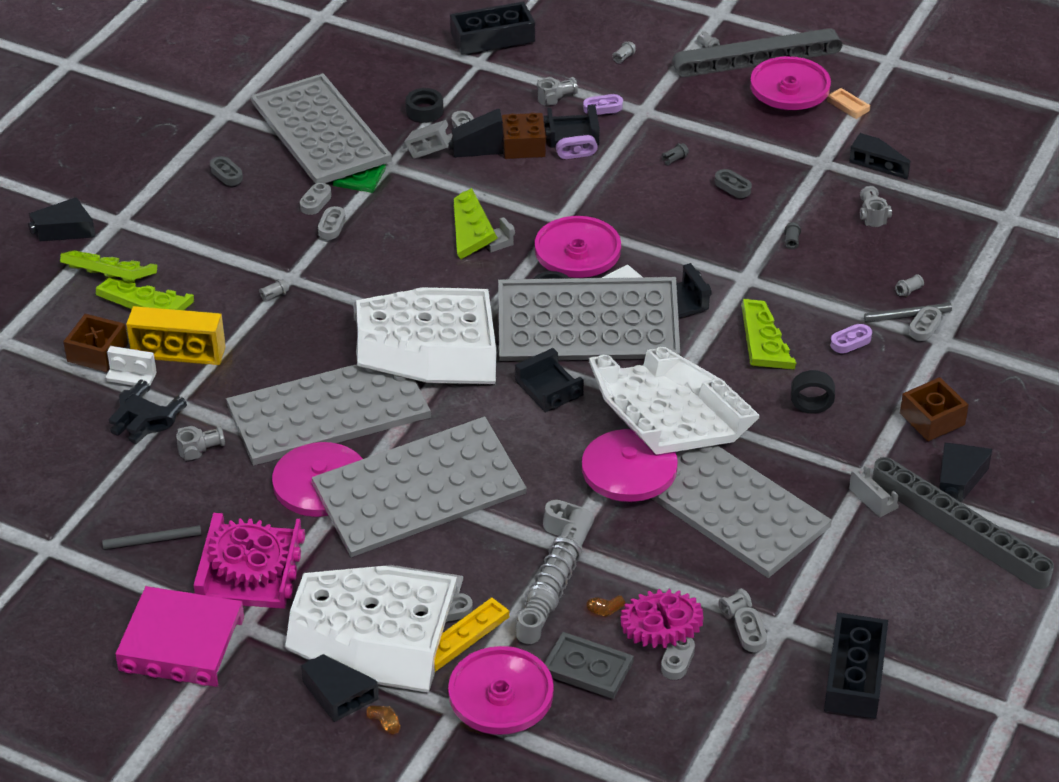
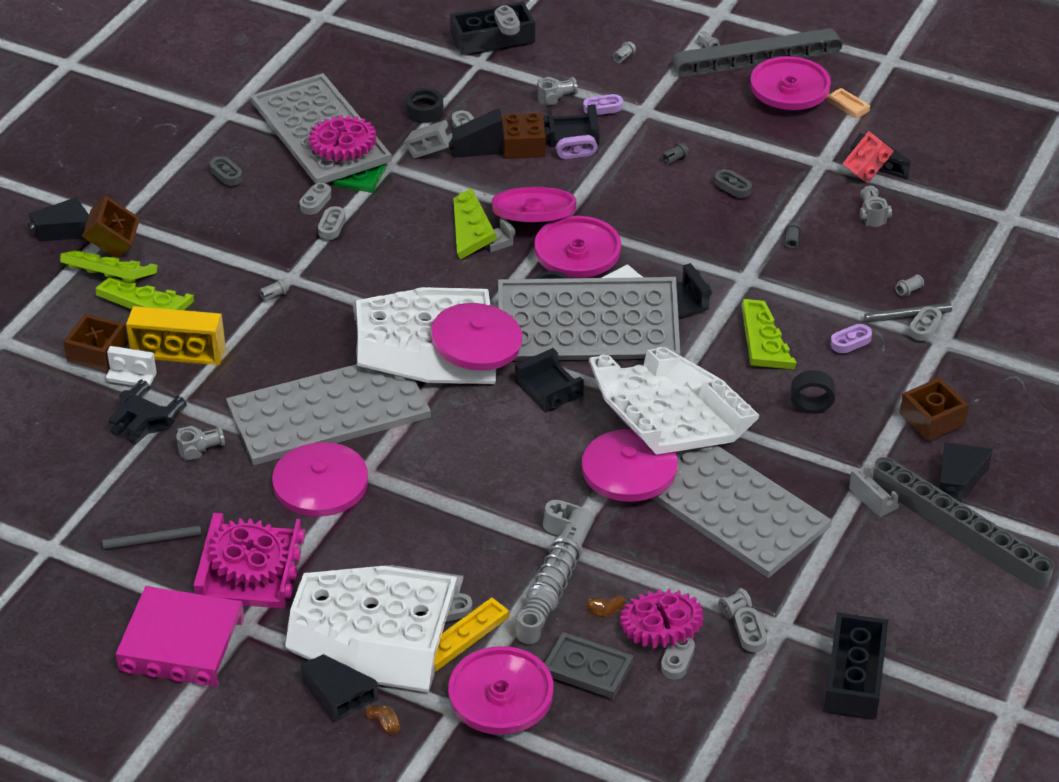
light grey plate [312,416,527,557] -> none
none -> reddish brown brick [82,195,140,258]
none -> dark pink gear [309,115,376,162]
none -> dark pink dish [431,303,523,370]
none -> dark pink dish [492,187,576,222]
none -> light grey plate [495,6,520,35]
none -> coral bracket [842,131,893,183]

